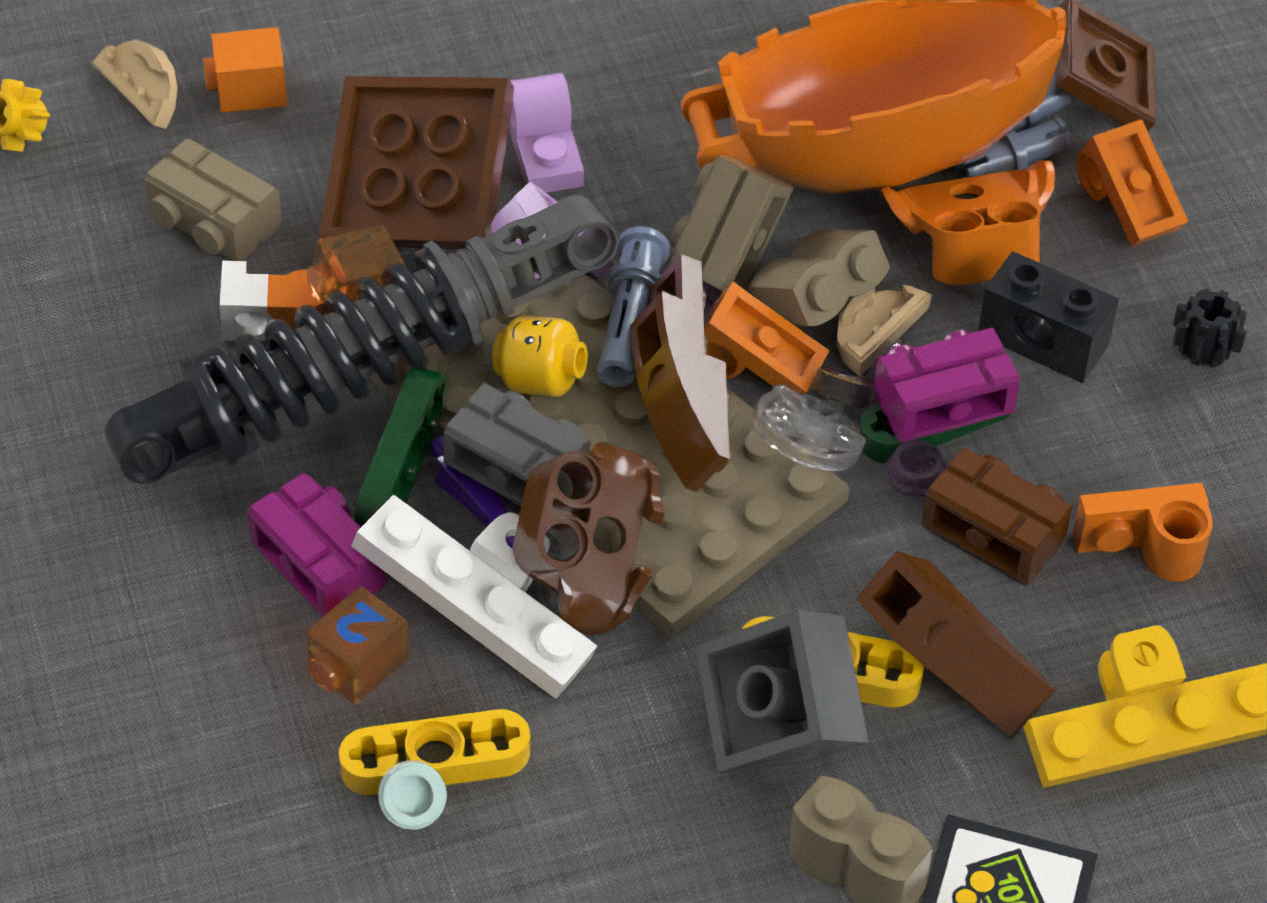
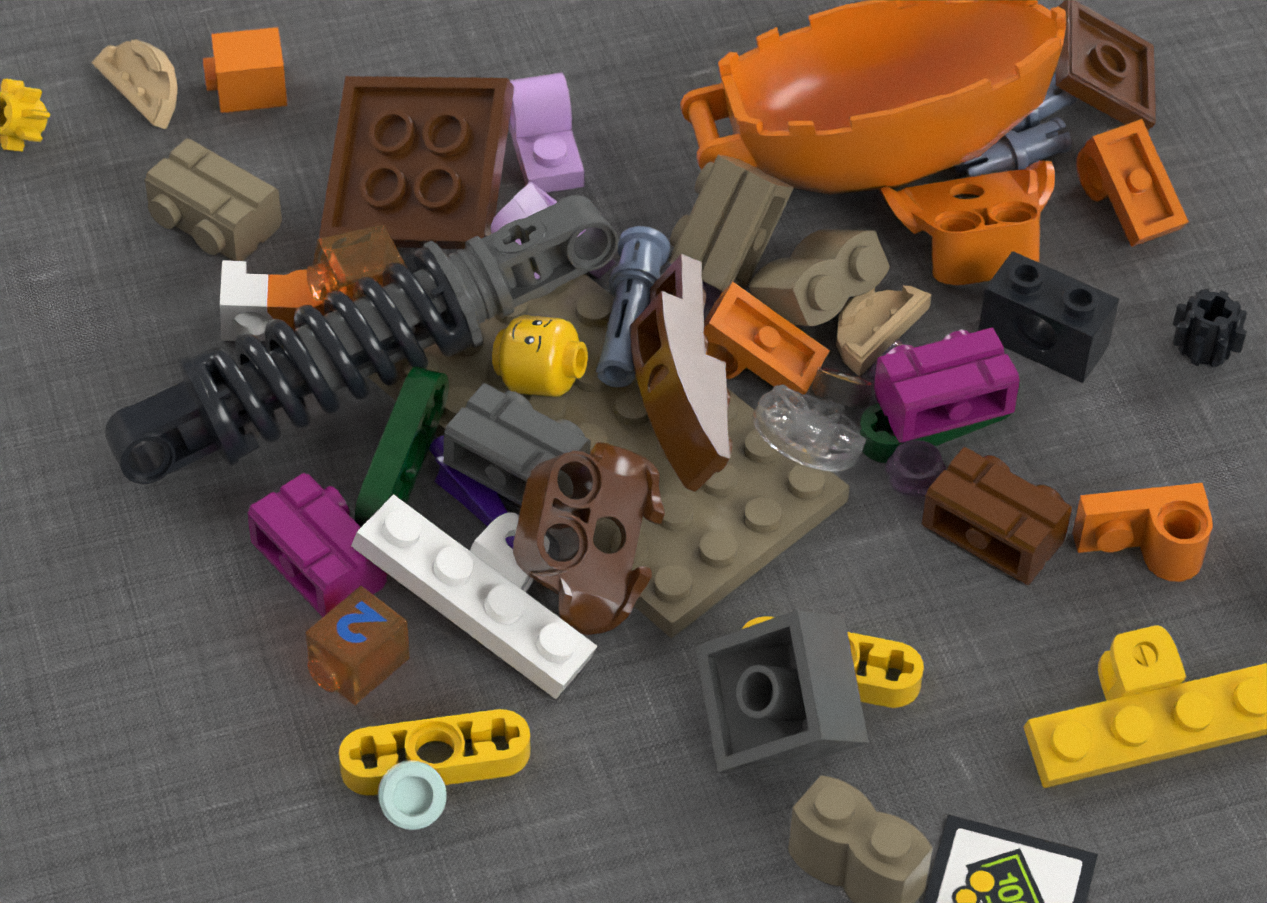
reddish brown slope [856,551,1056,737] -> none

